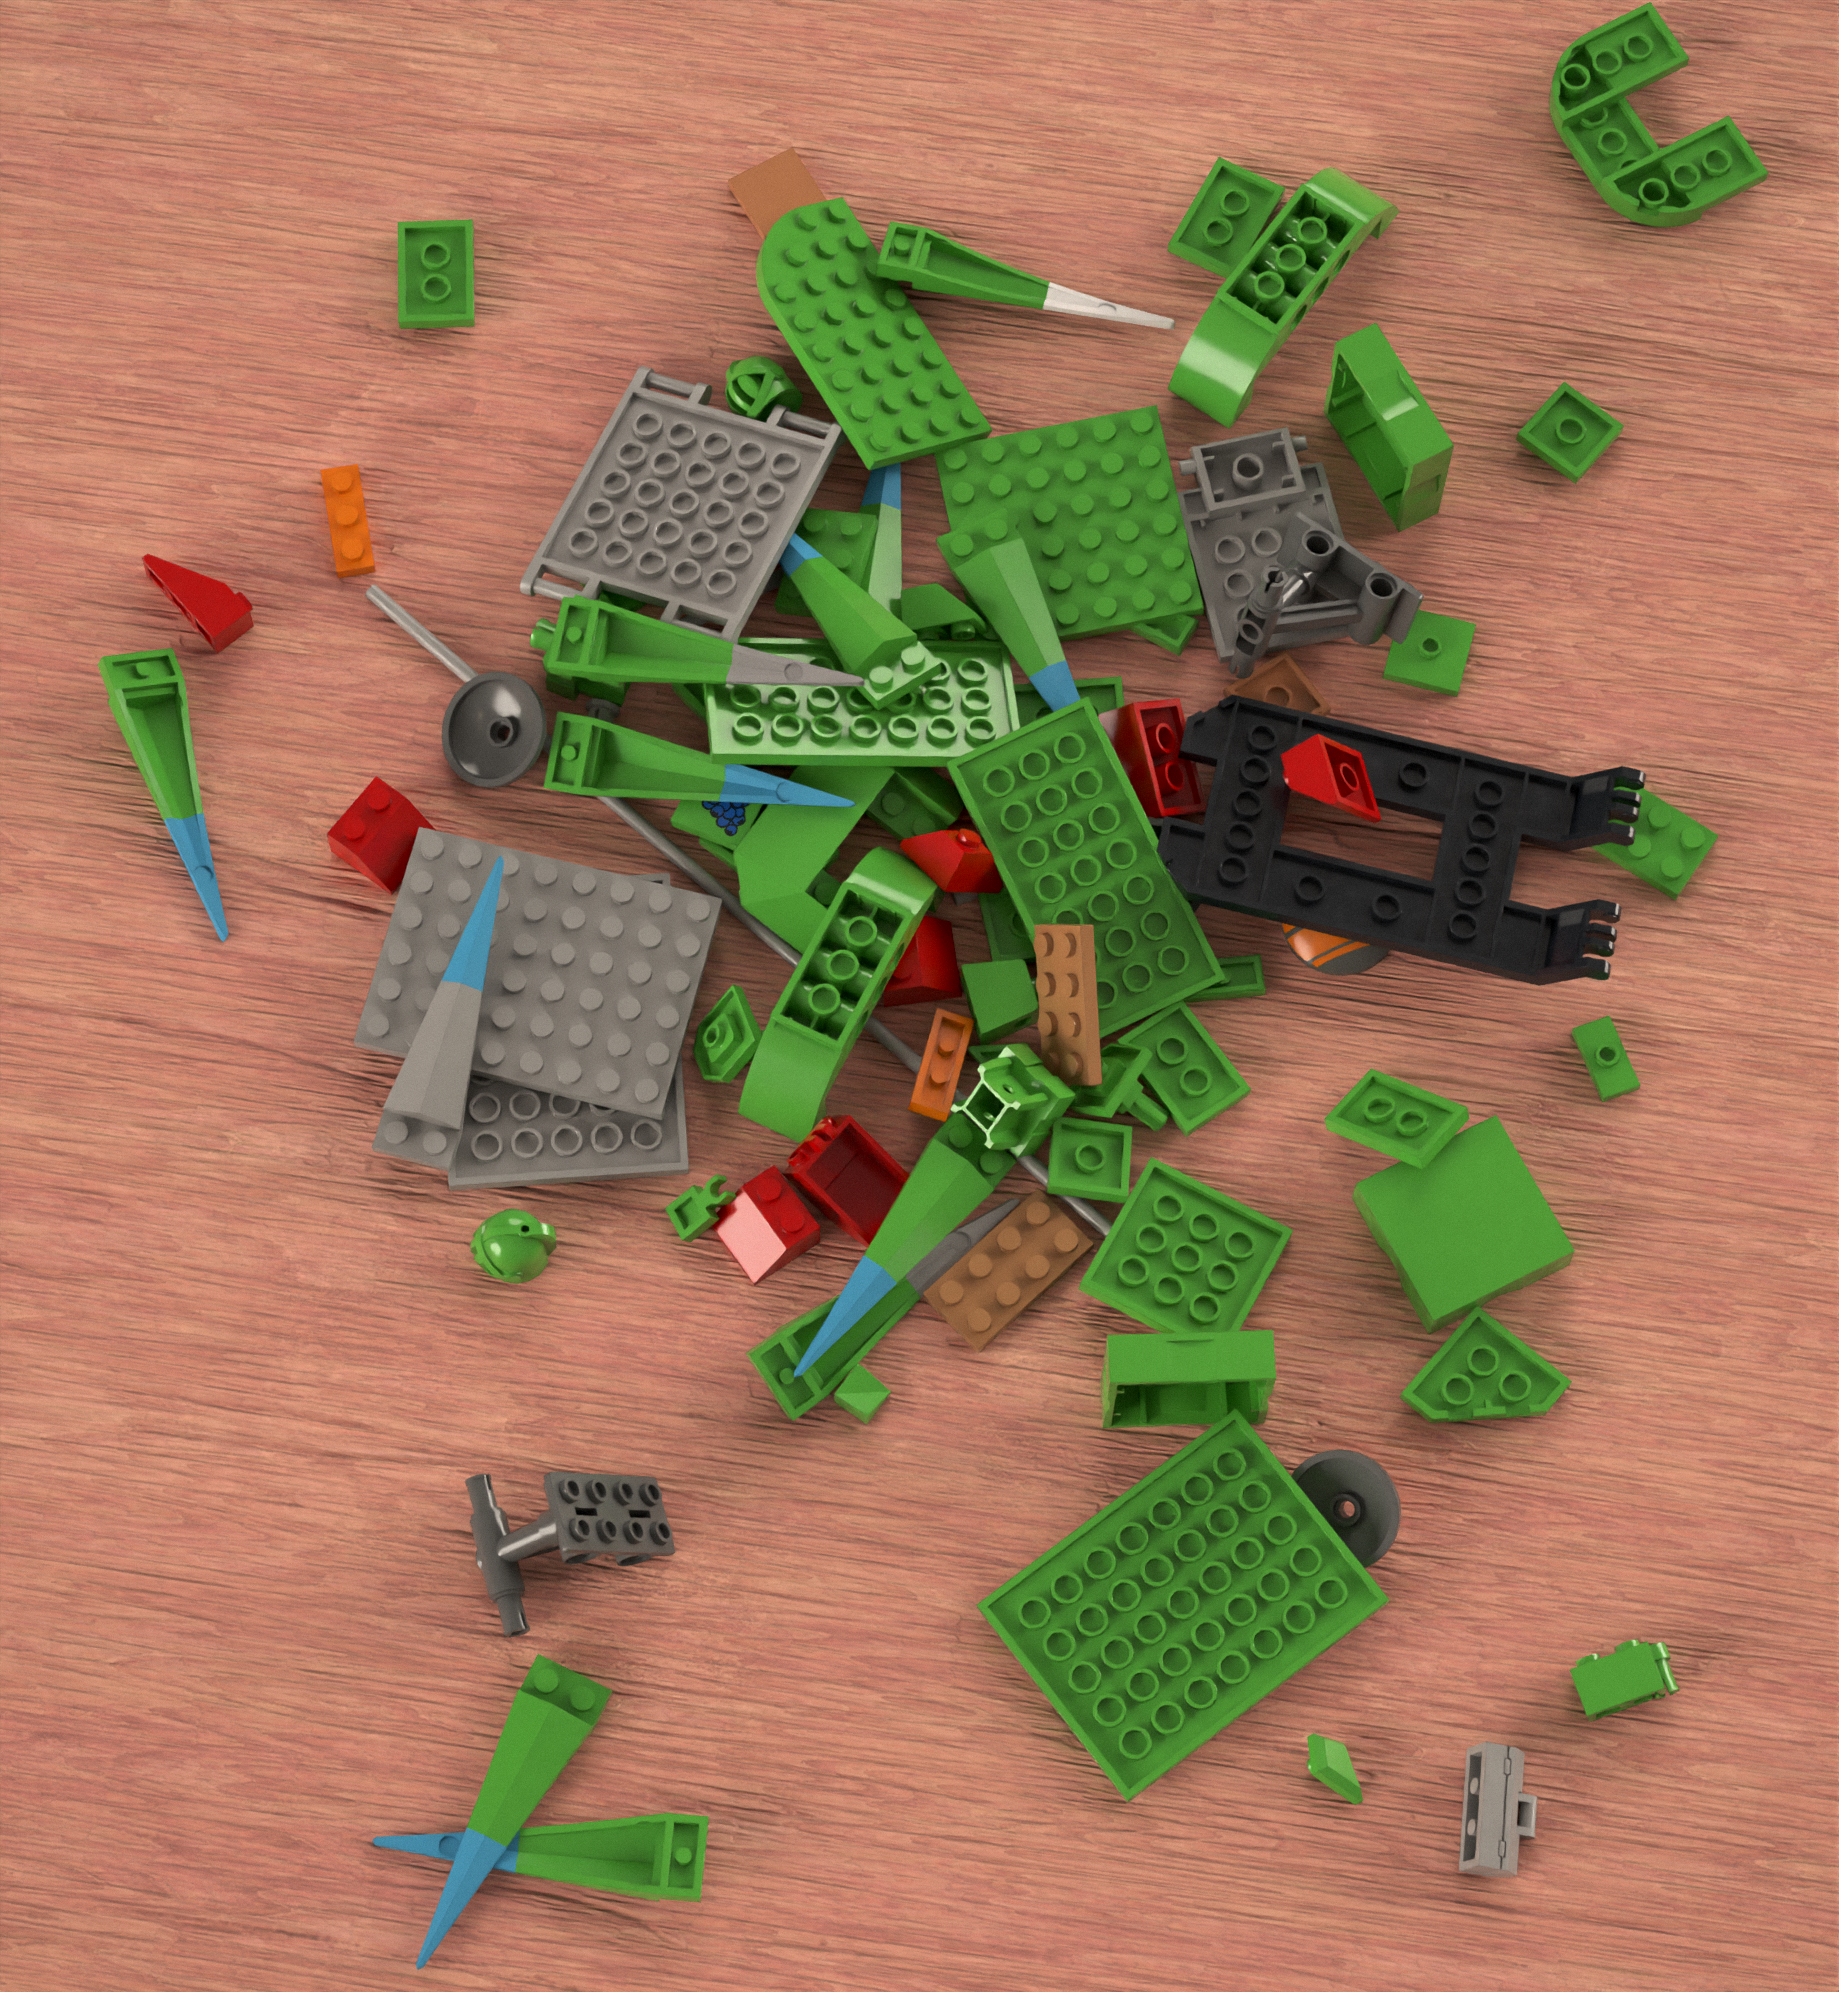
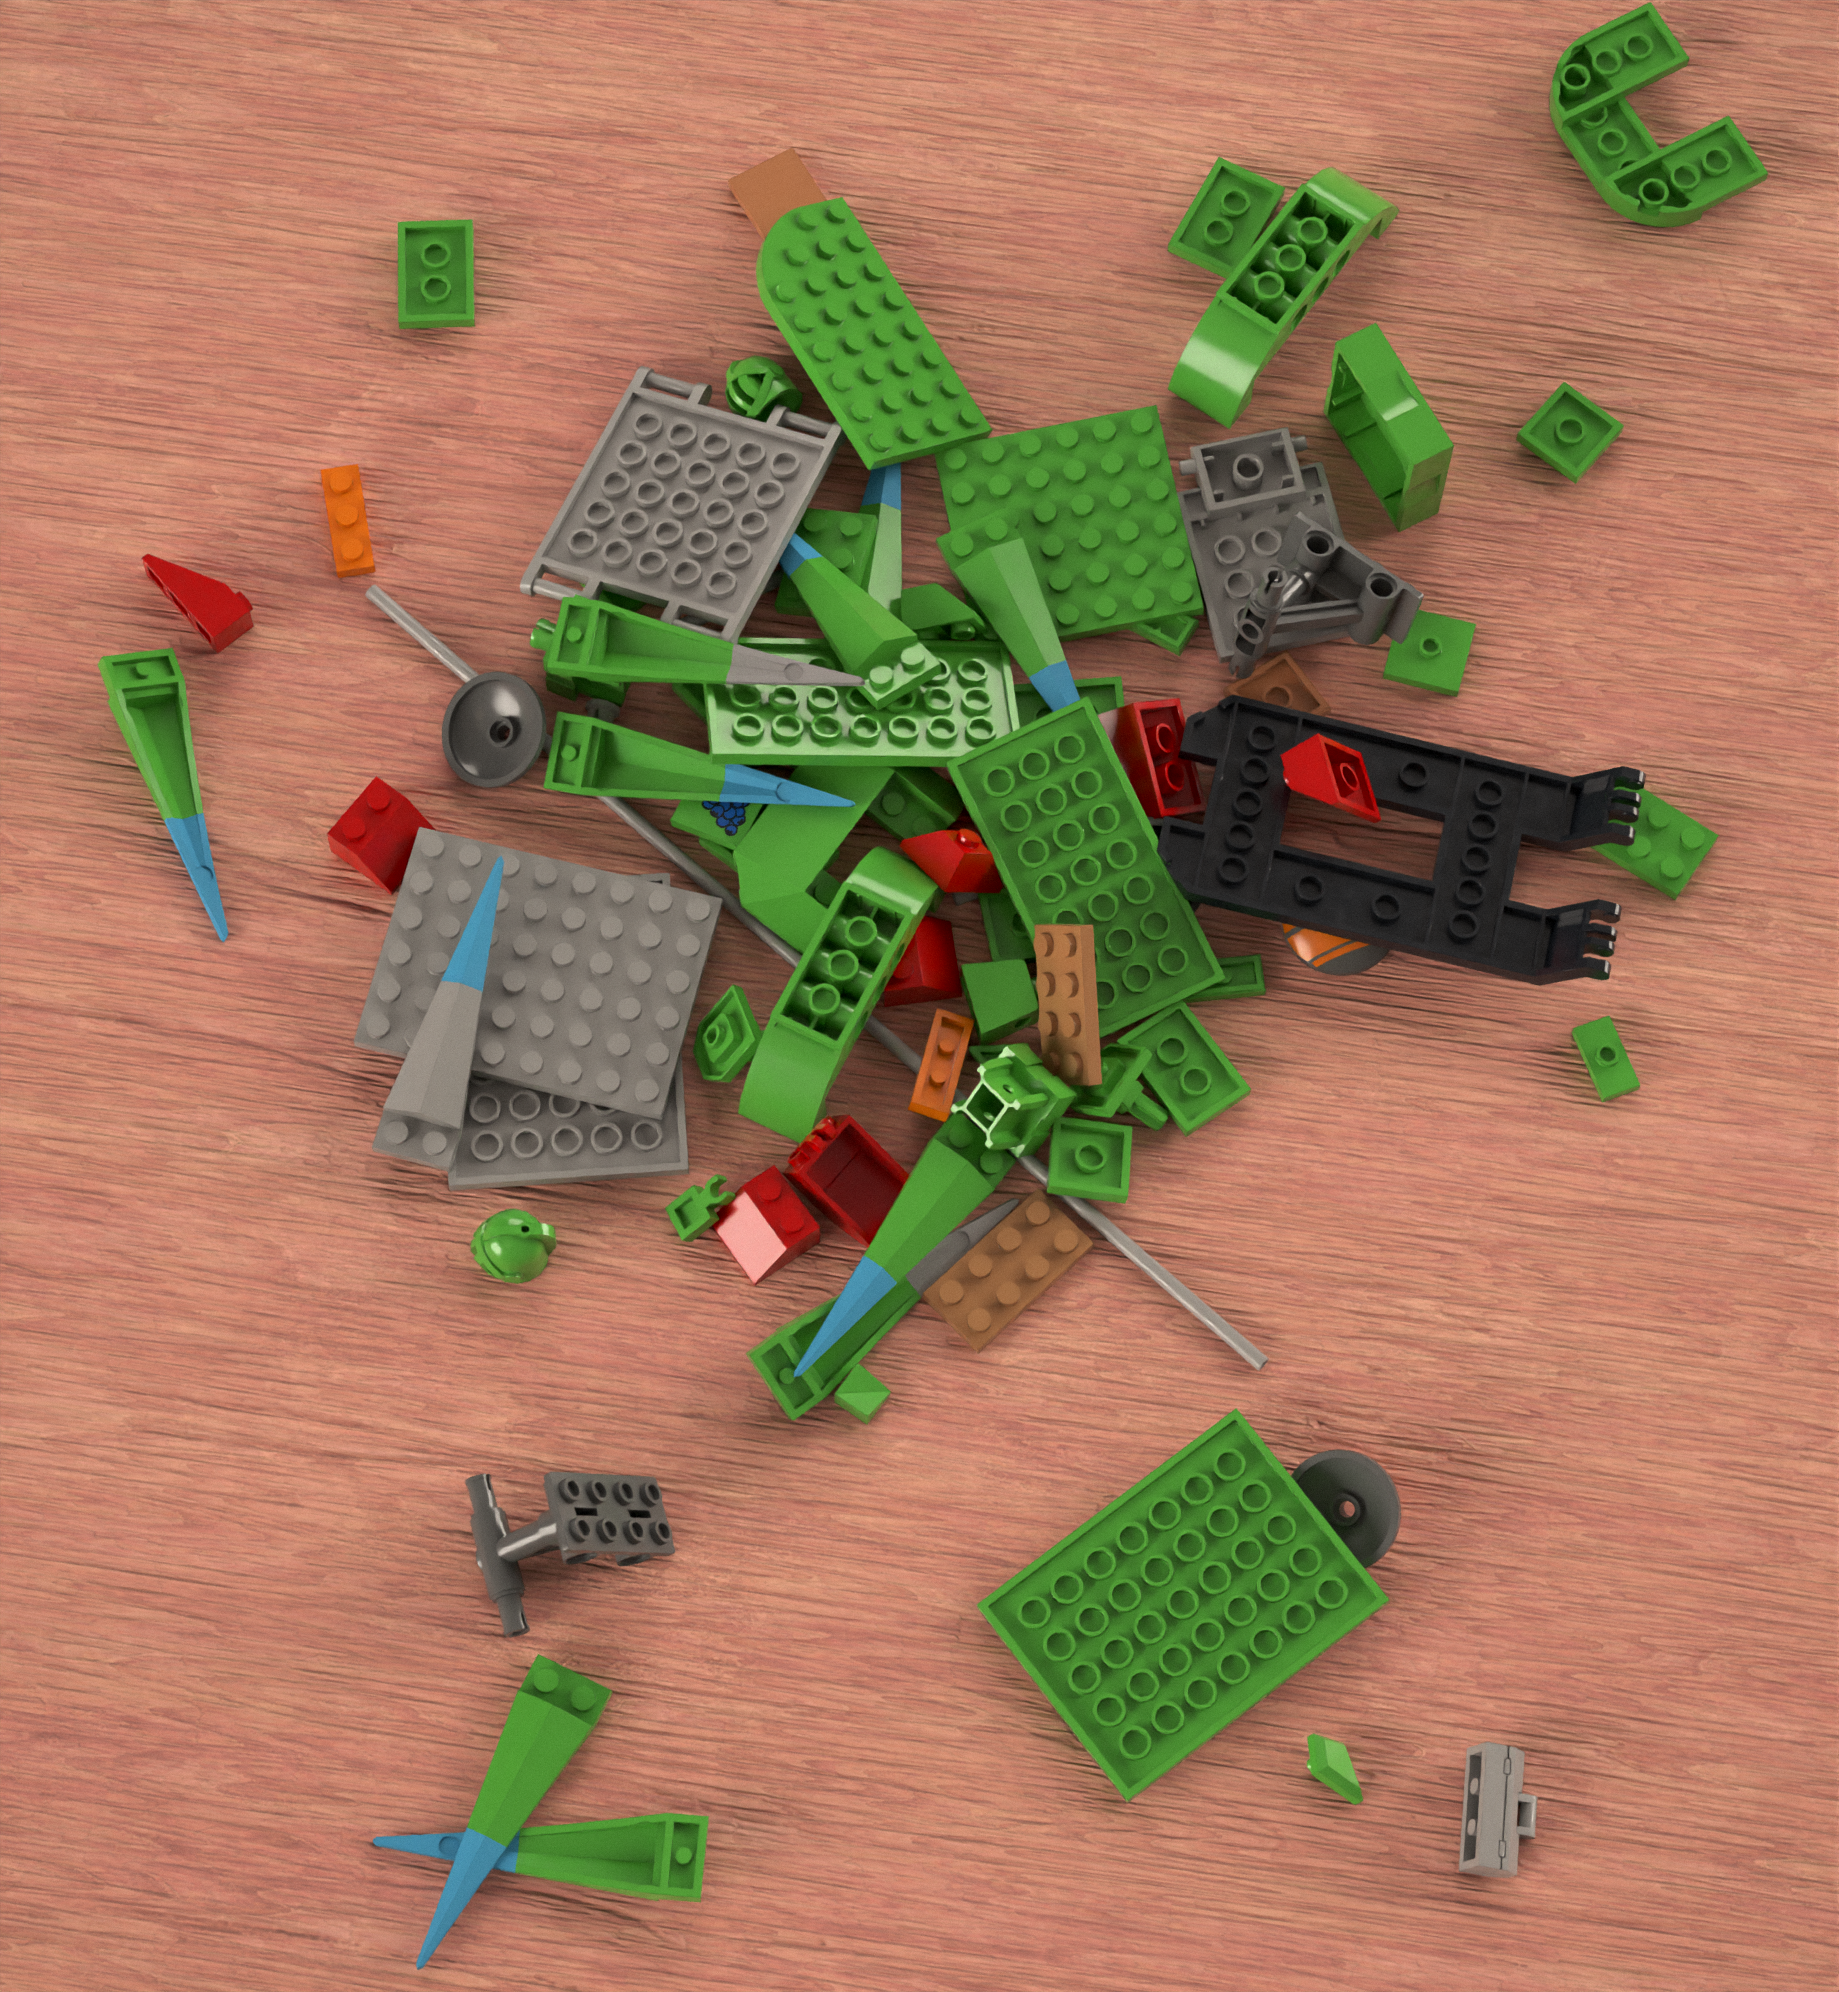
bright green plate [876,221,1175,330] -> none
bright green plate [1078,1157,1293,1333] -> none
bright green tile [1100,1330,1276,1428] -> none
bright green plate [1325,1069,1470,1170] -> none
bright green tile [1352,1115,1575,1335] -> none
bright green plate [1400,1306,1572,1423] -> none
bright green hinge [1569,1639,1680,1723] -> none

